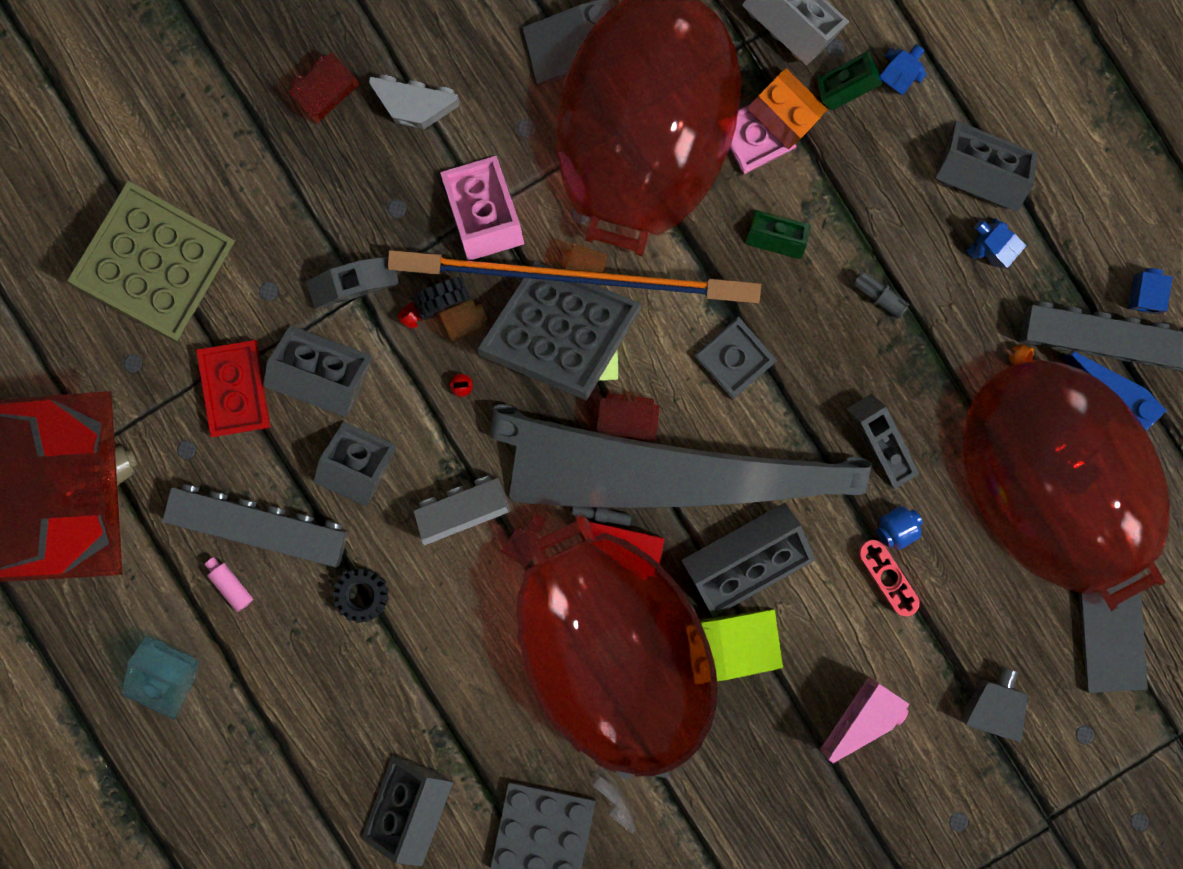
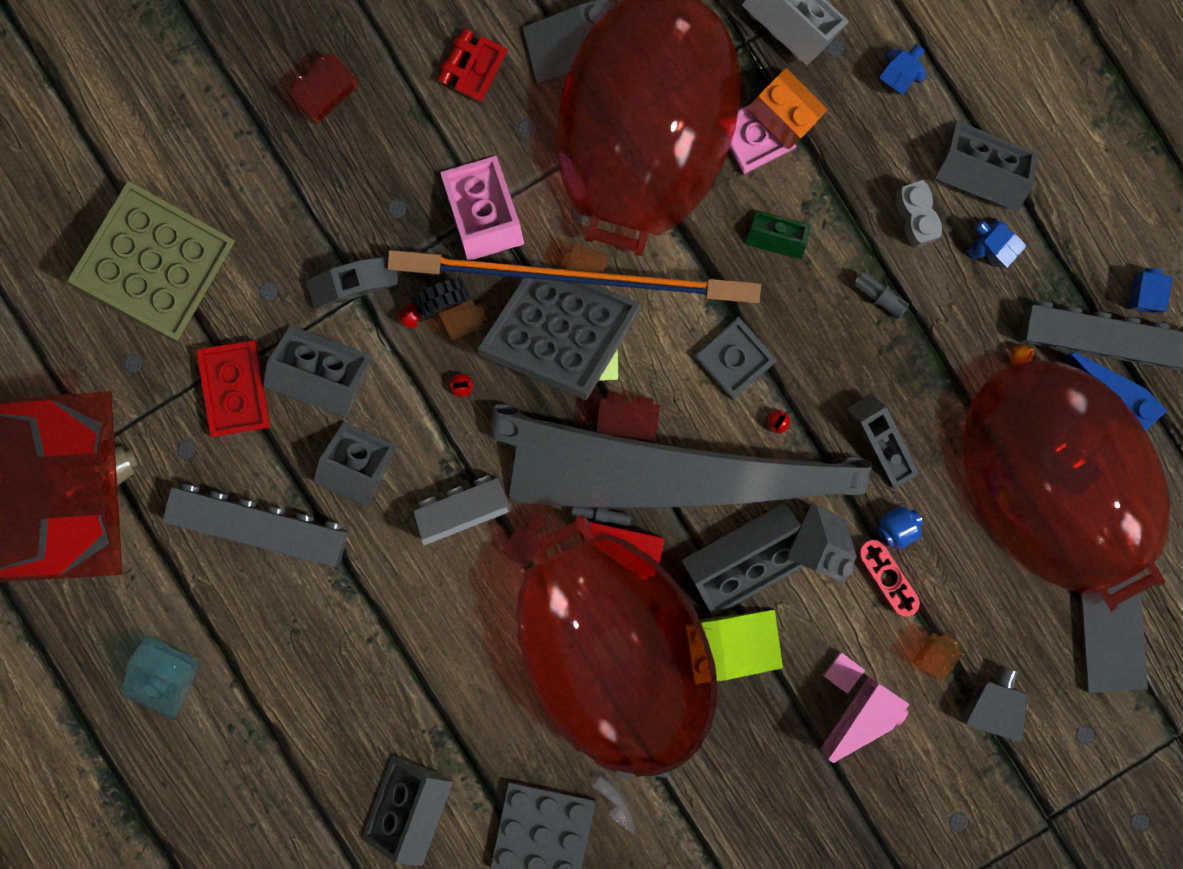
bright pink cylinder [204,557,254,613] -> none
black tyre [333,568,389,623] -> none
light grey slope [369,75,460,129] -> none
dark green slope [816,50,882,110] -> none
none -> red plate [437,28,508,103]
none -> red hinge [766,410,790,434]
none -> dark grey slope [787,503,857,584]
none -> bright pink tile [823,652,865,694]
none -> light grey brick [895,180,942,248]
none -> clear orange brick [913,633,964,682]

